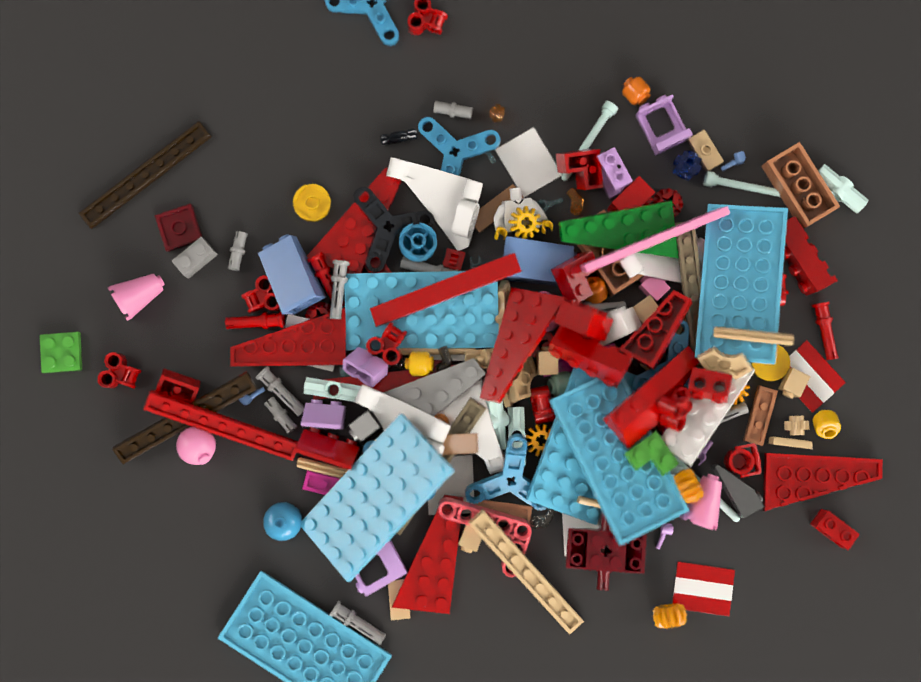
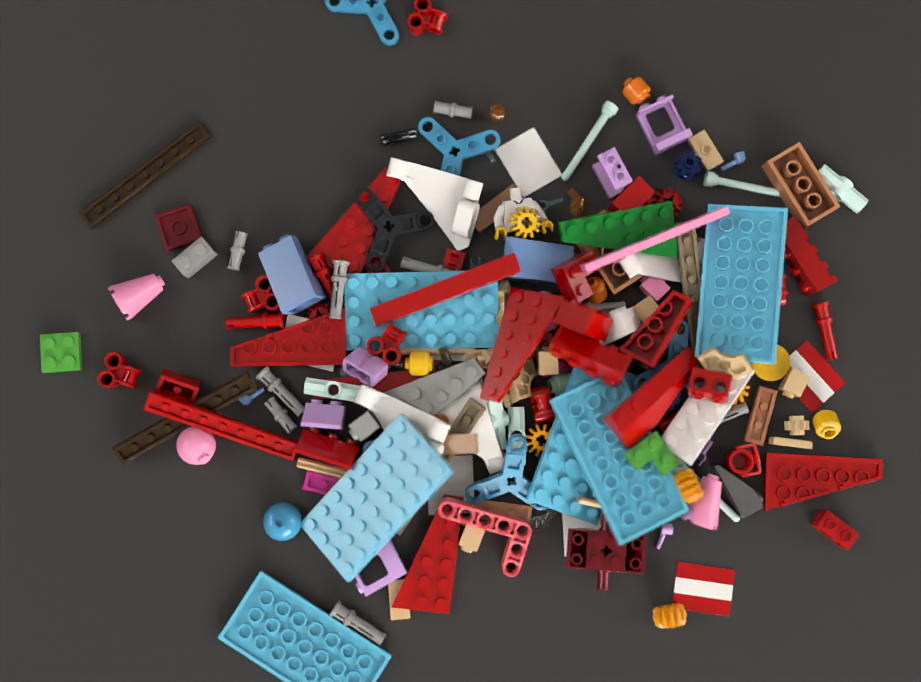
yellow tile [293,184,331,222] -> none
dark azure cylinder [399,223,437,262] -> none
tan tile [468,509,584,635] -> none
red brick [556,149,603,190] -> none
red piece [657,387,692,432] -> none
tan axle [713,327,794,346] -> none

